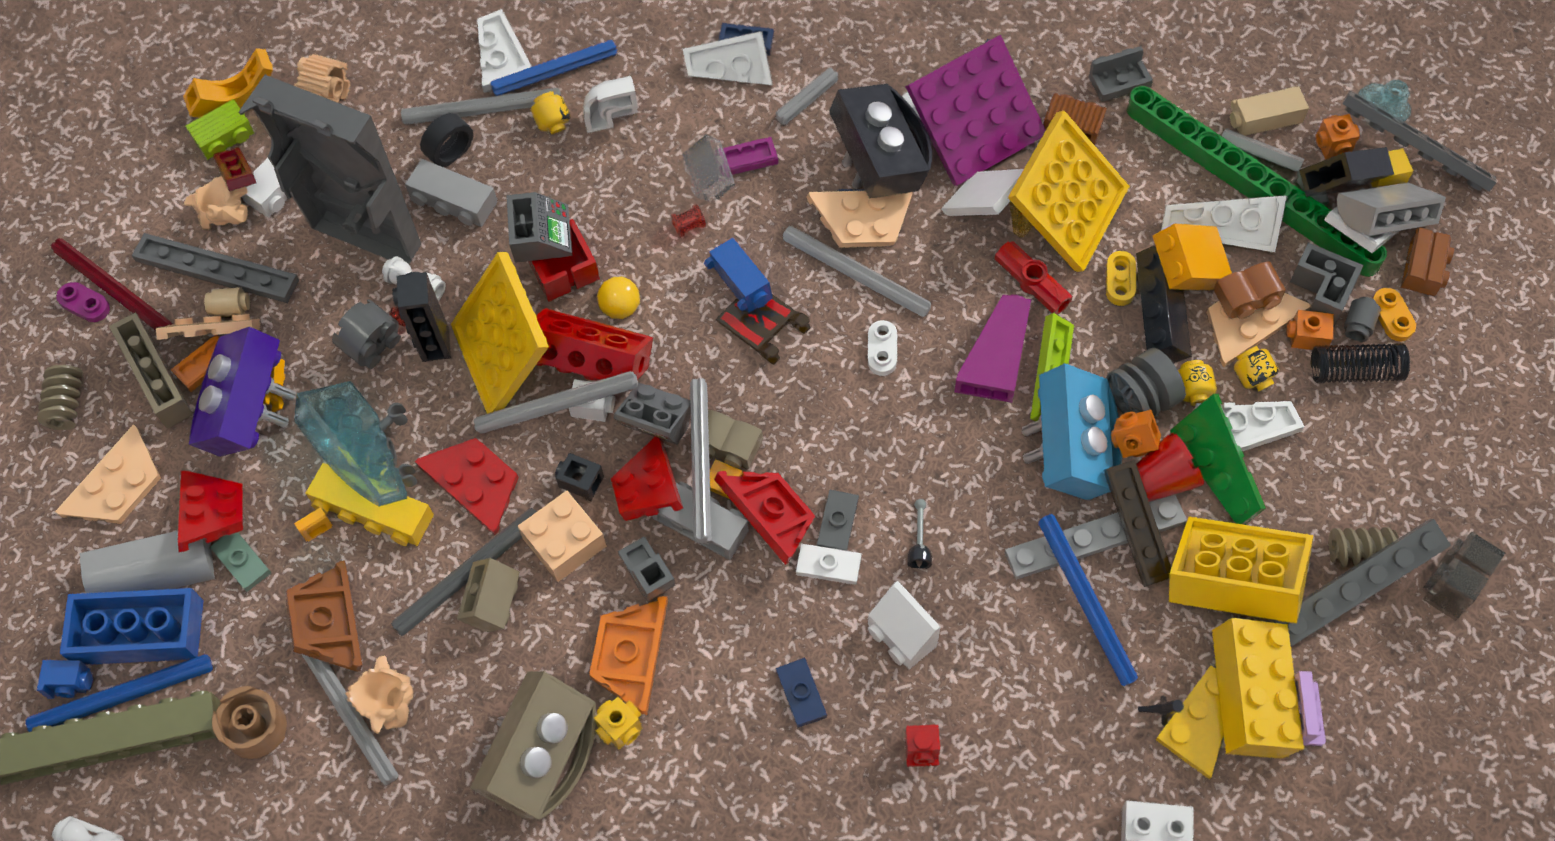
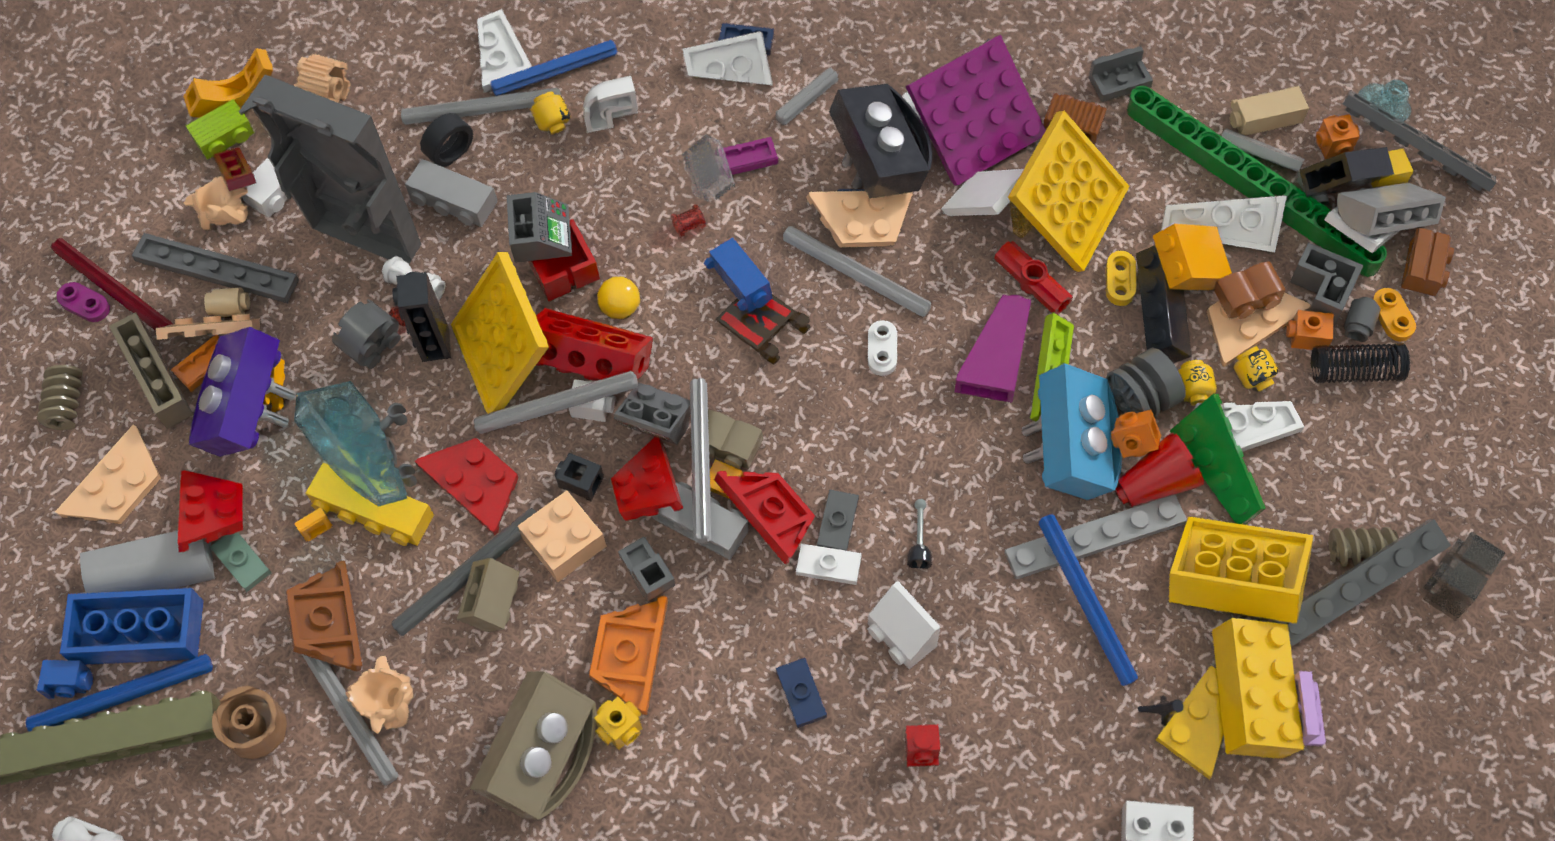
dark brown tile [1103,460,1171,587] -> none

